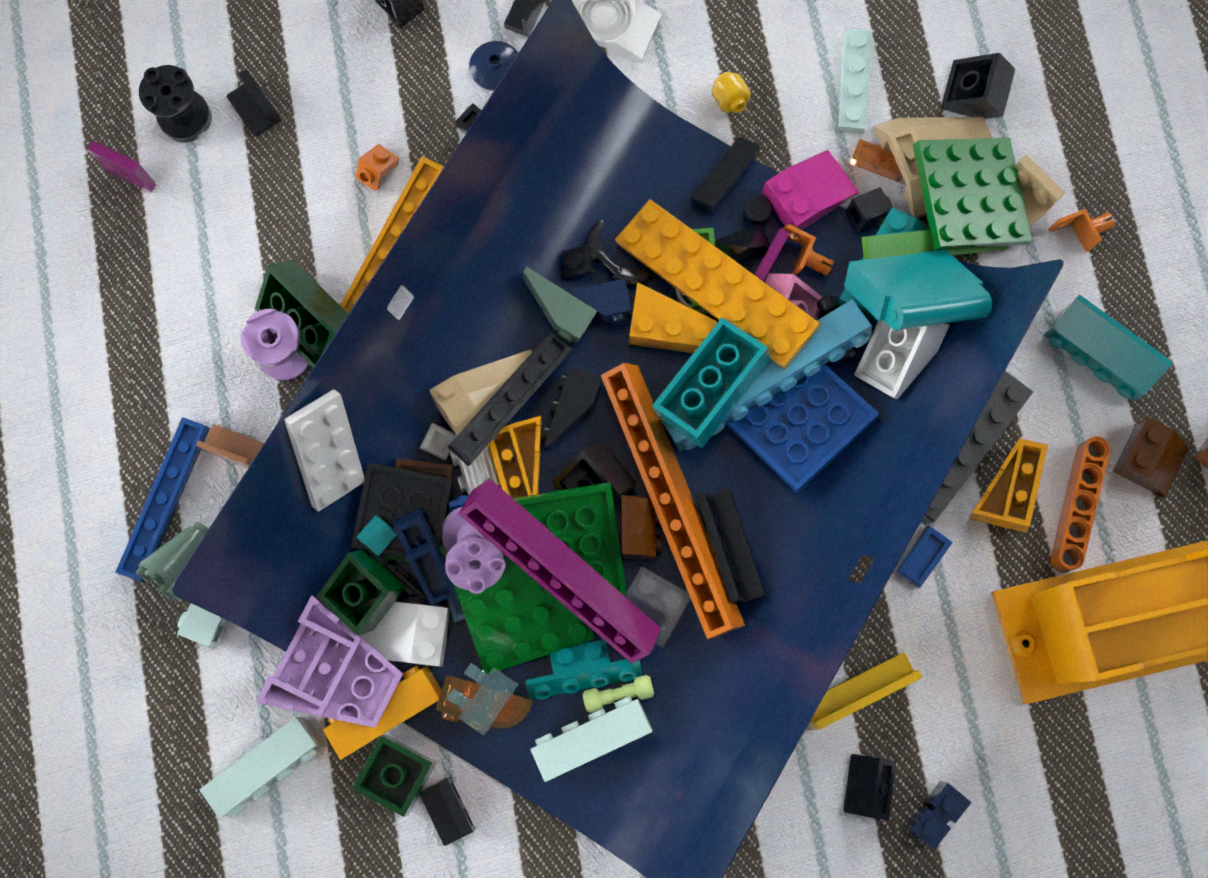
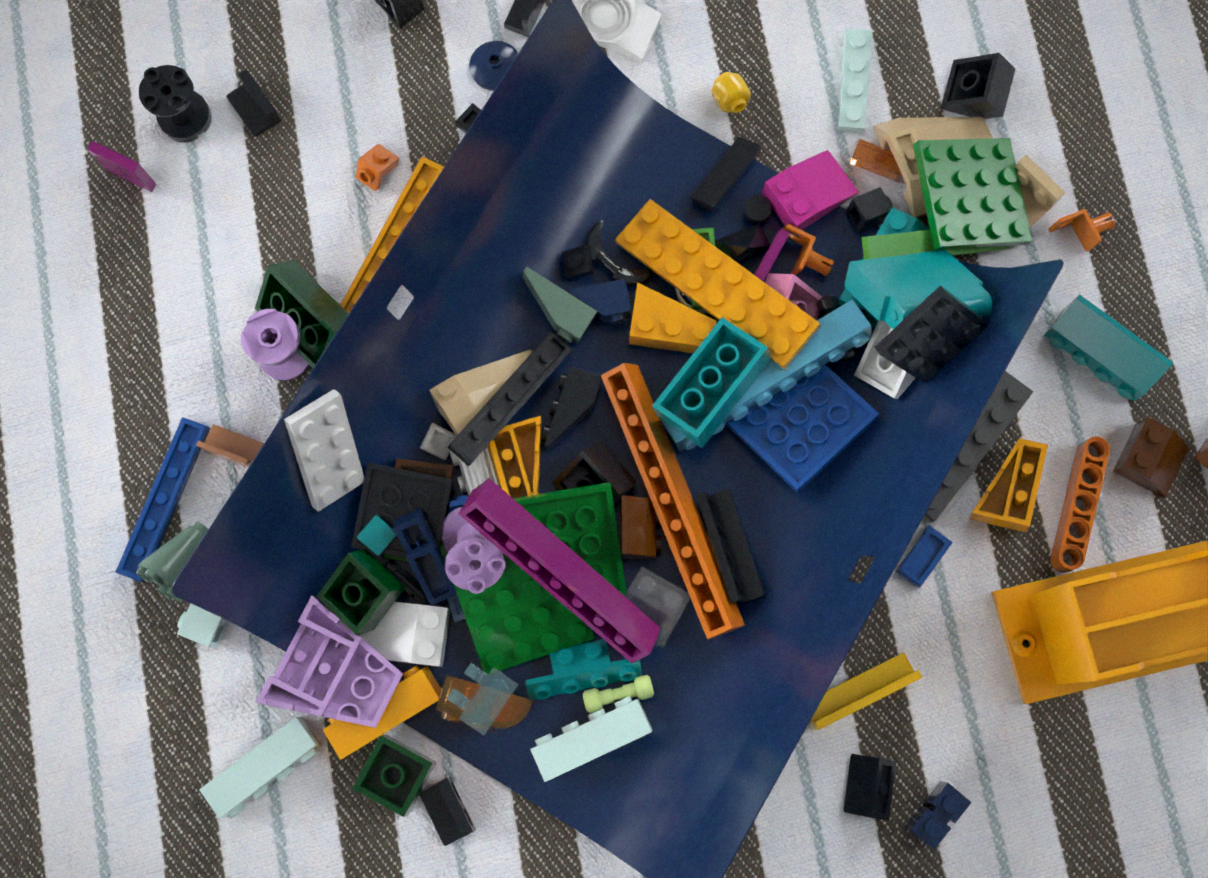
none -> black plate [874,285,989,383]

